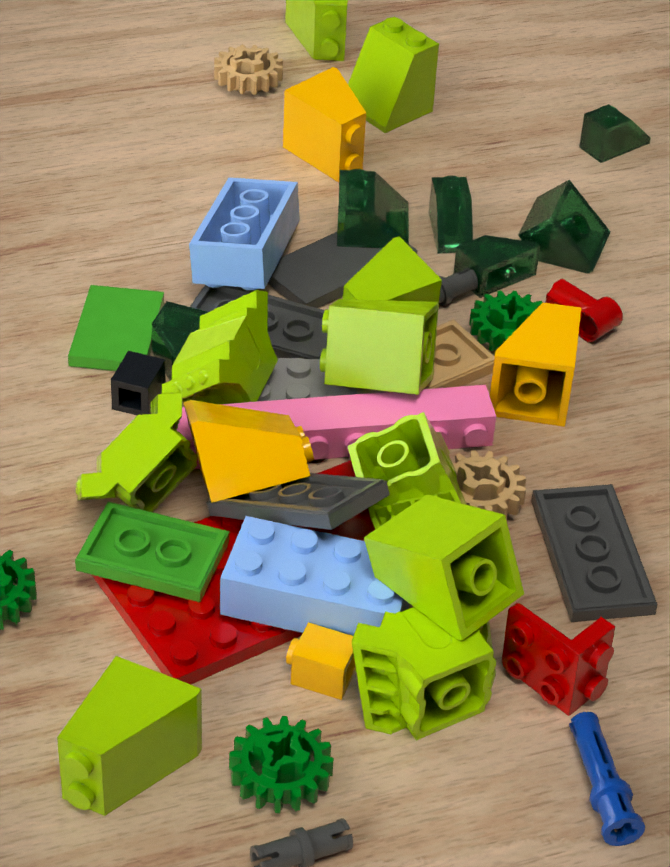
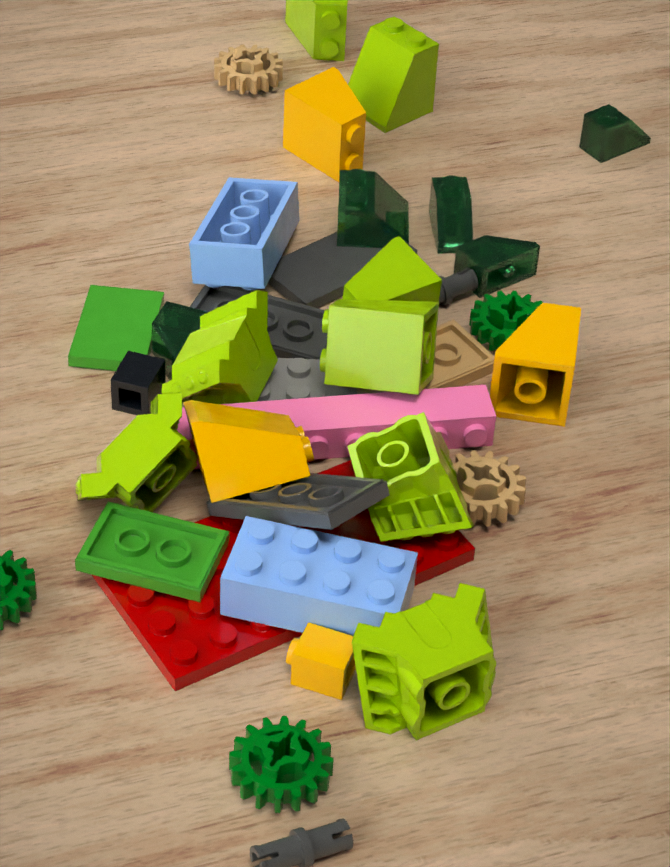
lime slope [57,656,202,816] -> none
lime slope [364,495,524,641] -> none
red bracket [502,603,616,716] -> none
clear green slope [518,180,611,274] -> none
dark grey tile [531,484,658,622] -> none
red piece [545,278,623,342] -> none
blue pin [569,712,645,846] -> none

